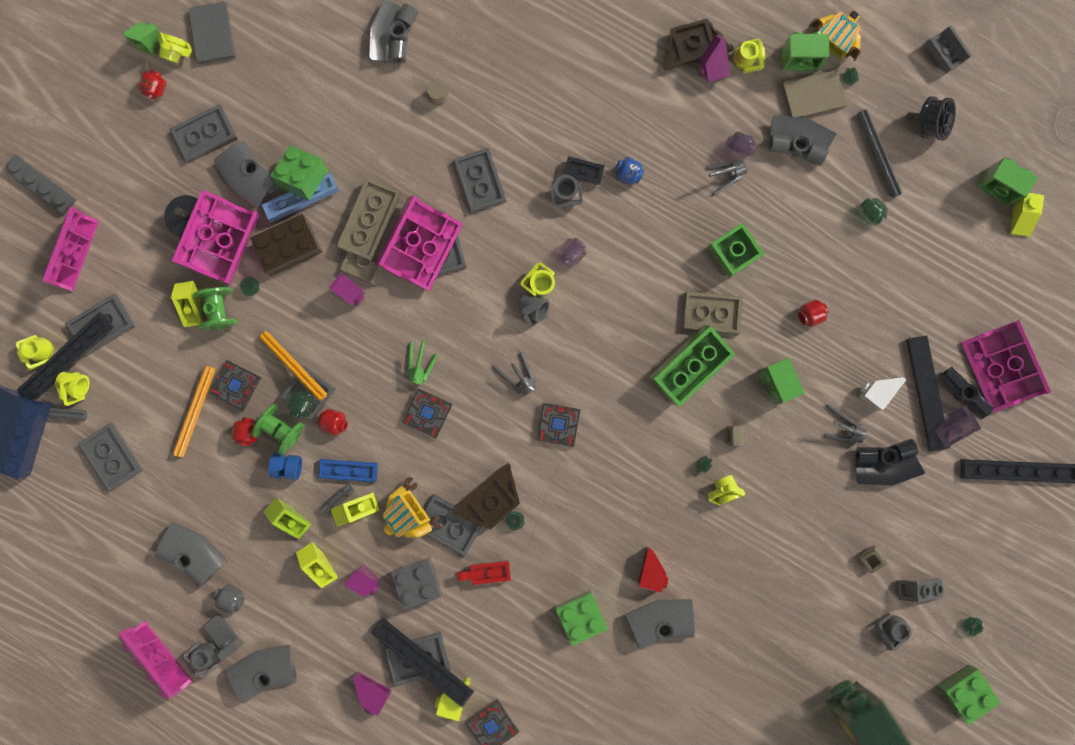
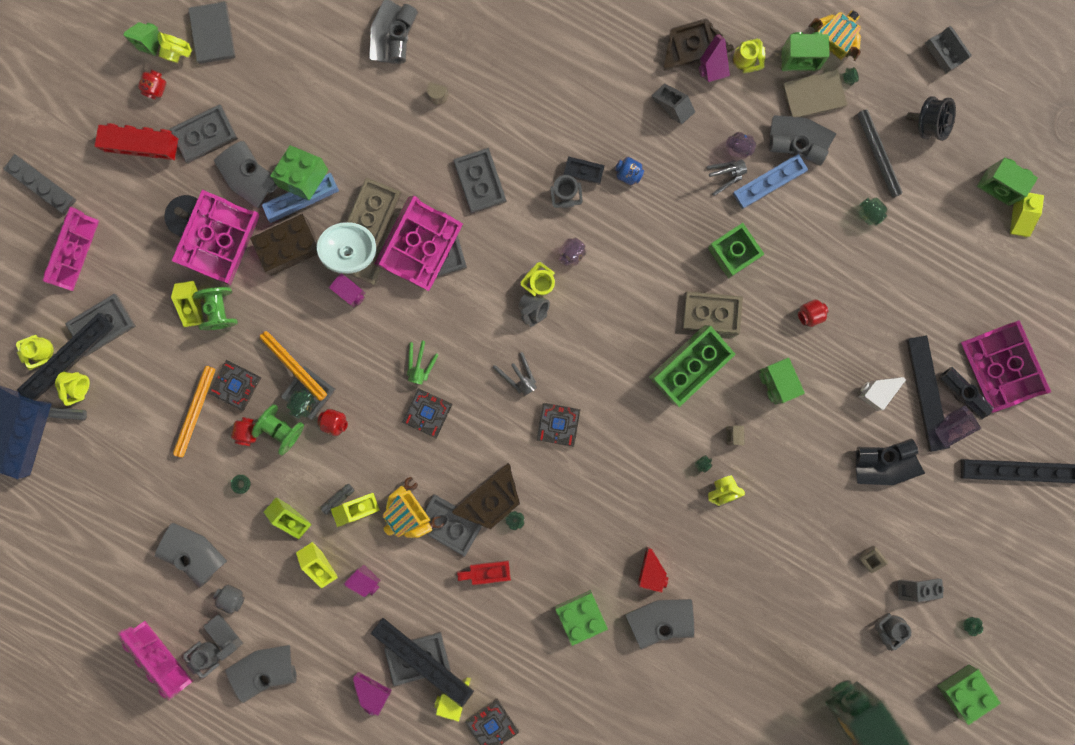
dark grey tile [78,423,143,492] -> none
clear green plate [240,277,260,296] -> none
blue wheel [268,453,302,481] -> none
blue tile [318,459,378,482] -> none
dark grey brick [391,557,443,610] -> none
dark grey plant [824,404,867,444] -> none
none -> red brick [94,123,179,160]
none -> clear green plate [231,475,251,494]
none -> light aqua dish [317,222,376,274]
none -> dark grey arch [652,84,695,124]
none -> medium blue plate [732,154,808,209]

